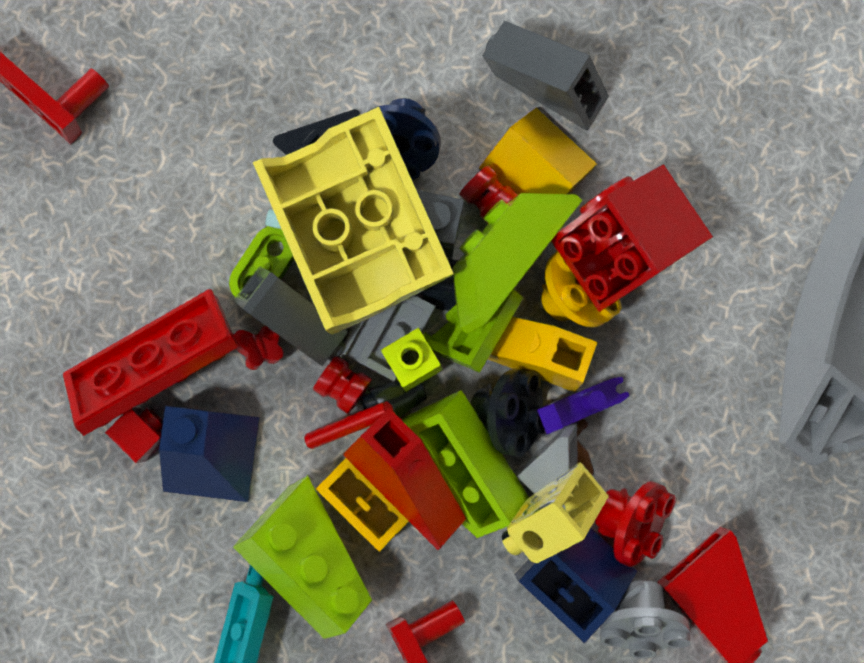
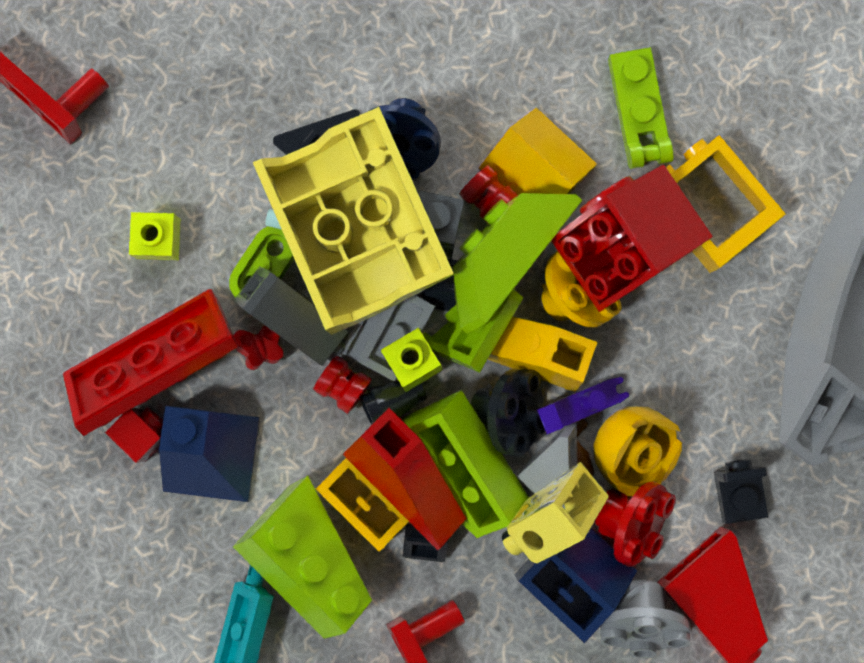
red piece [304,401,394,449] -> none
dark grey slope [482,20,609,131] -> none
none -> neon yellow plate [129,212,181,261]
none -> black tile [402,524,449,562]
none -> yellow cylinder [594,406,682,496]
none -> lime plate [608,47,674,169]
none -> yellow window [666,135,786,273]
none -> black bracket [714,459,769,524]

